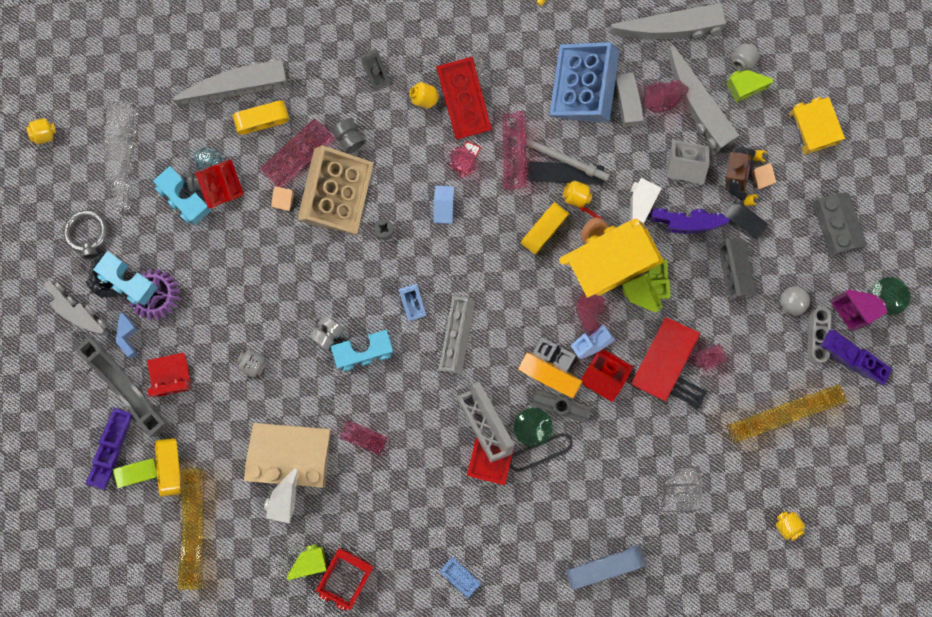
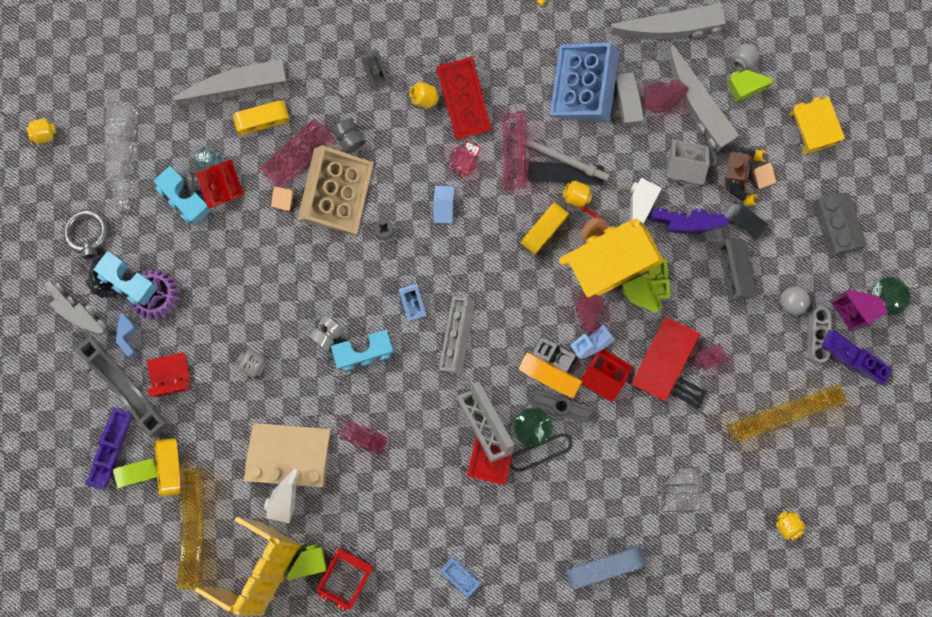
none -> yellow windscreen [195,517,303,616]

